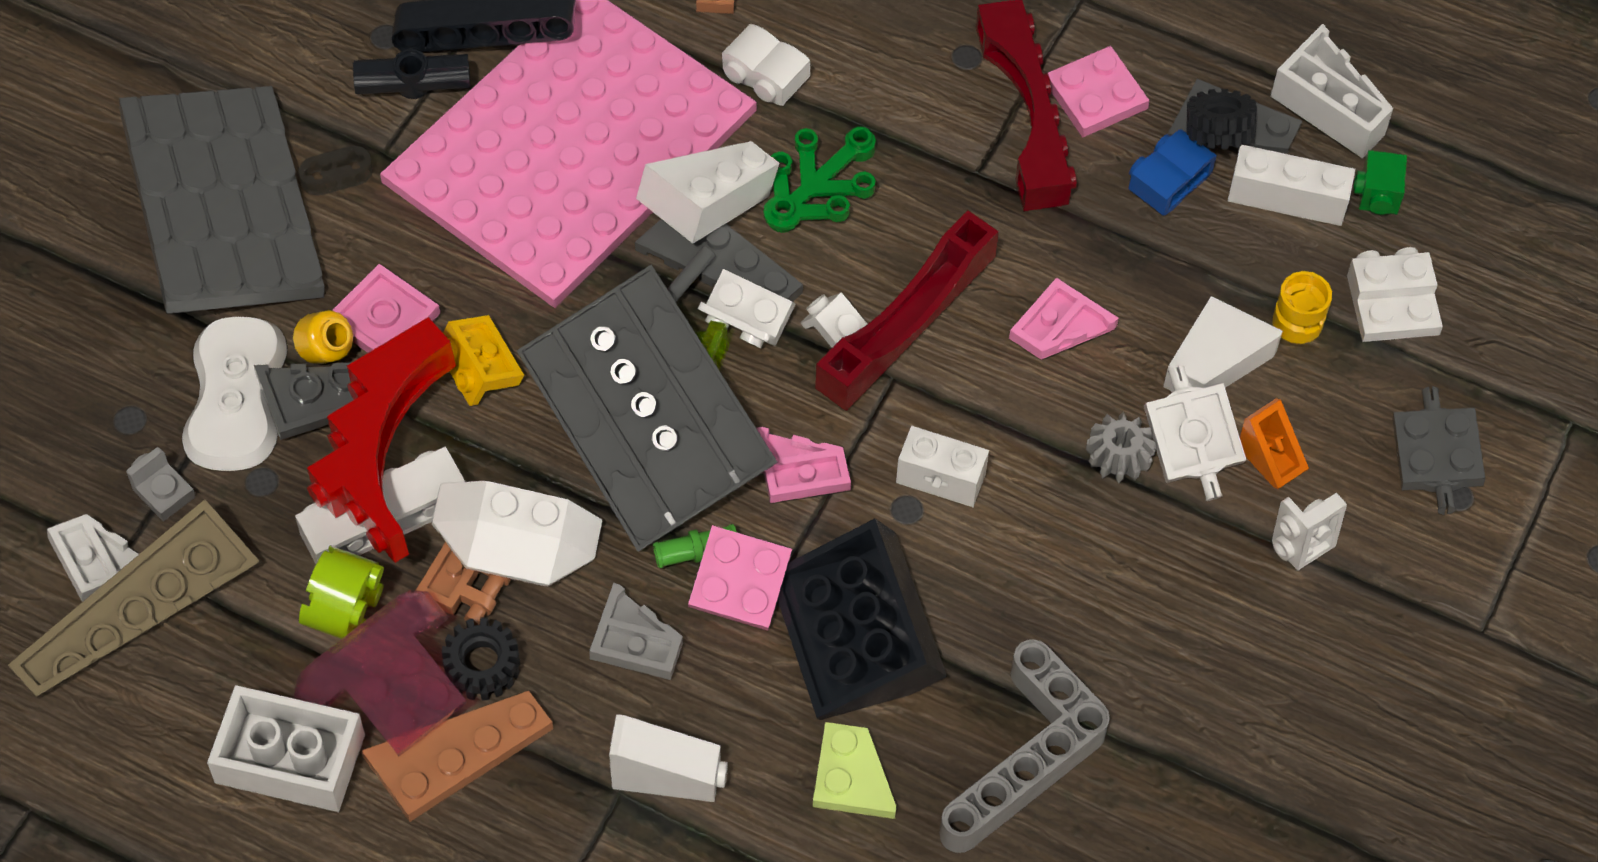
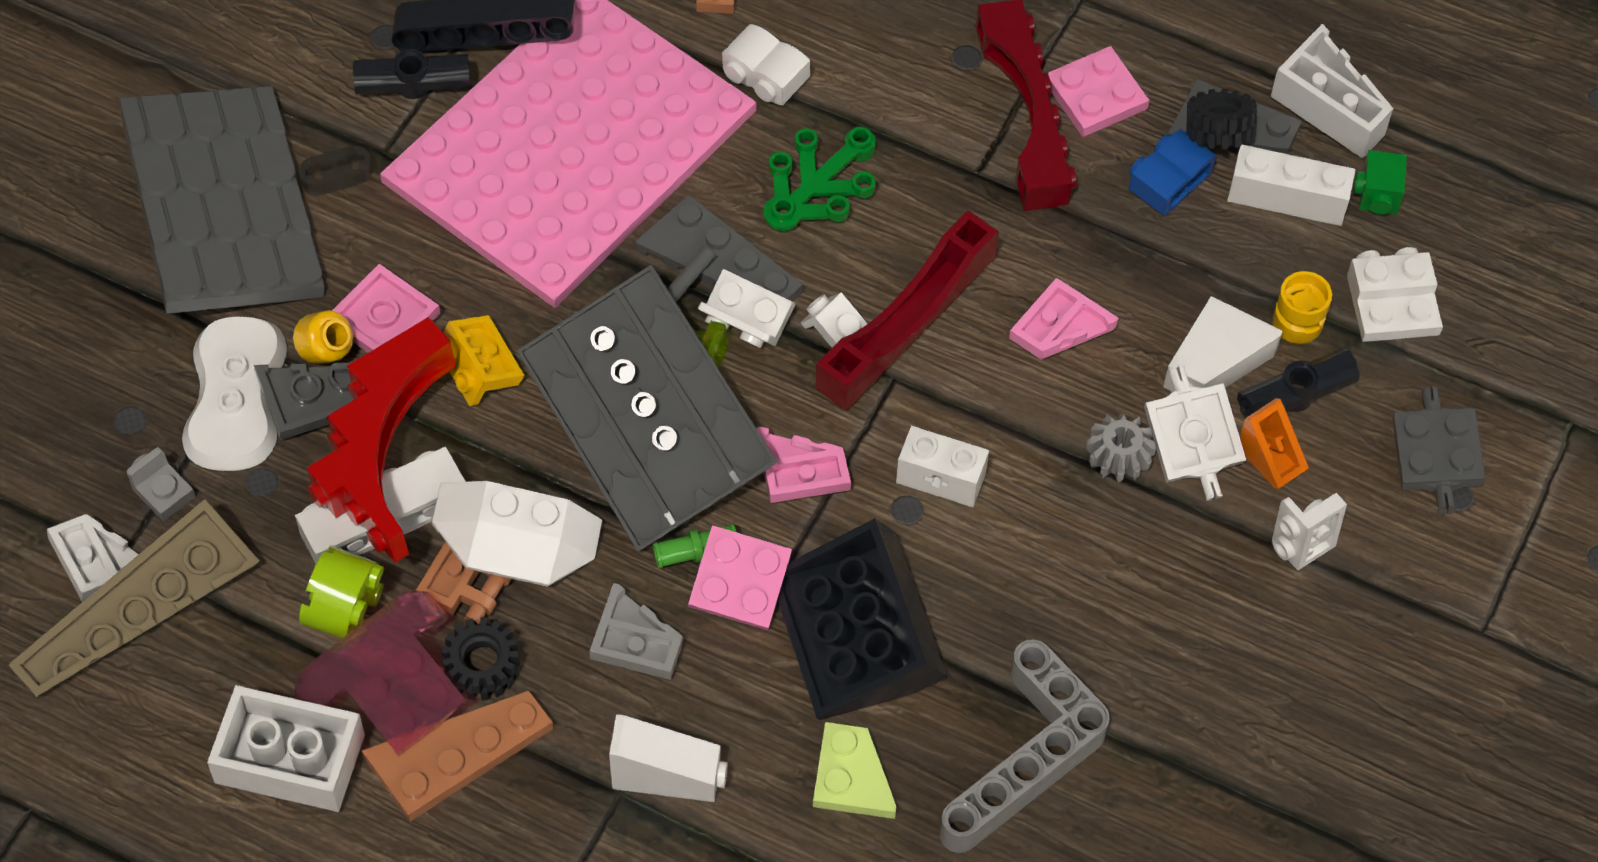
white wedge [636,141,779,243] -> none
none -> black piece [1237,347,1360,418]

